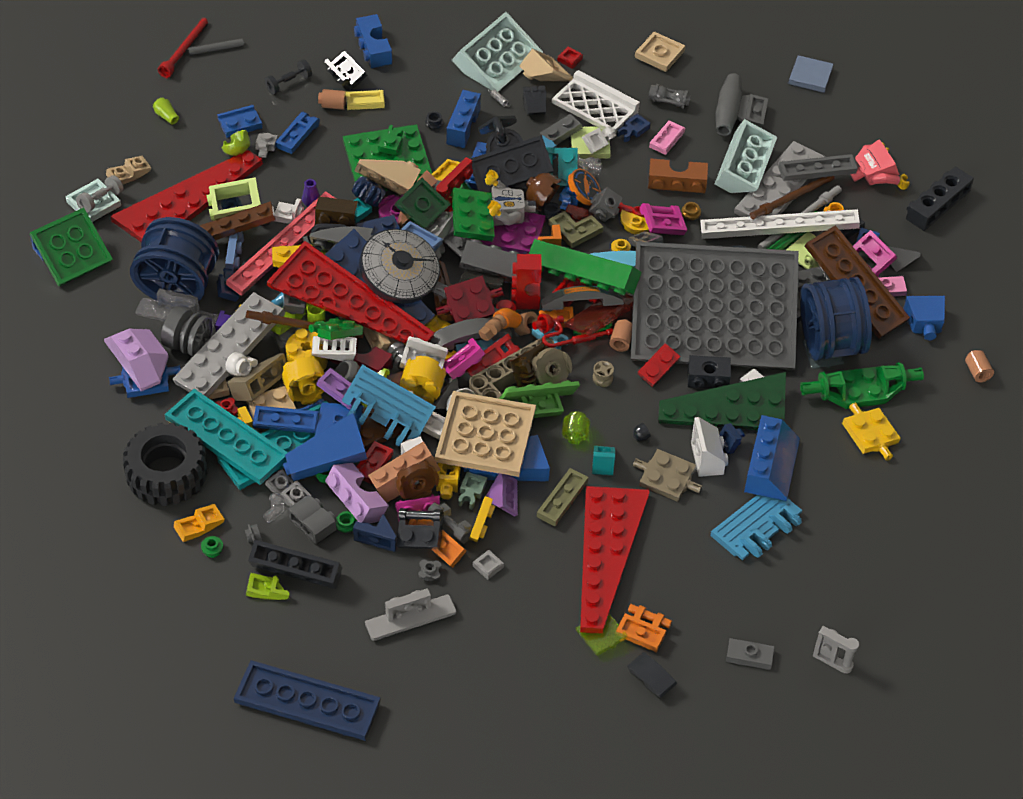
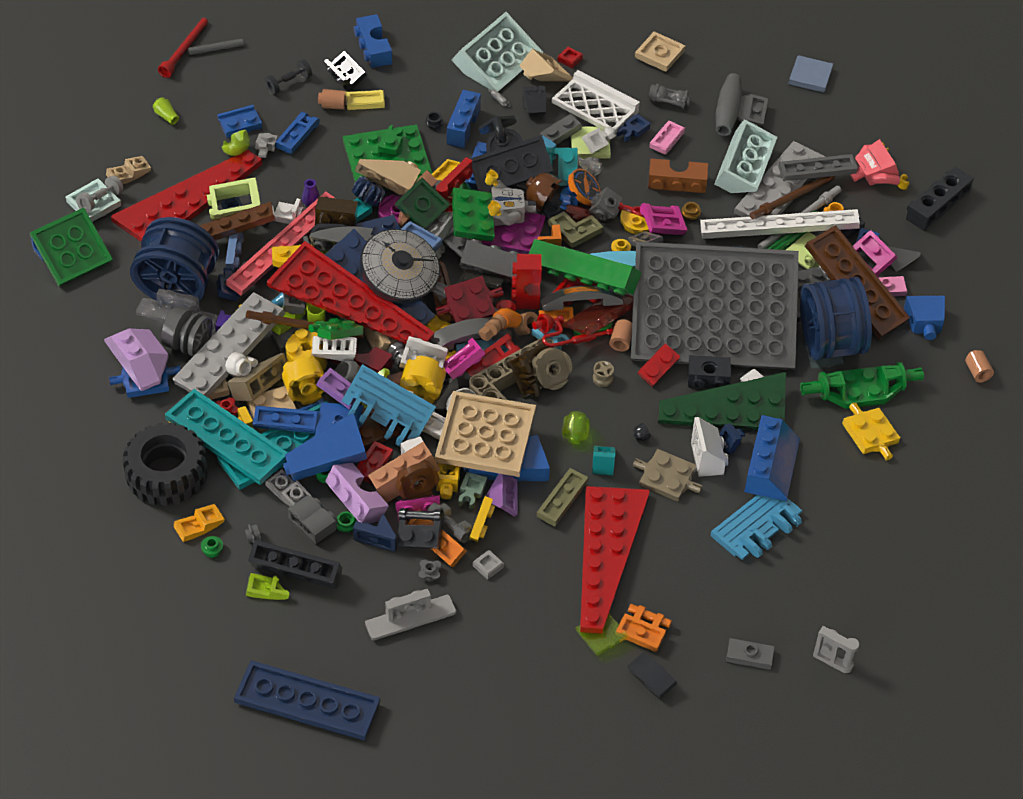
clear arm [263,493,284,523] -> none
bright green bracket [499,380,580,418] -> none

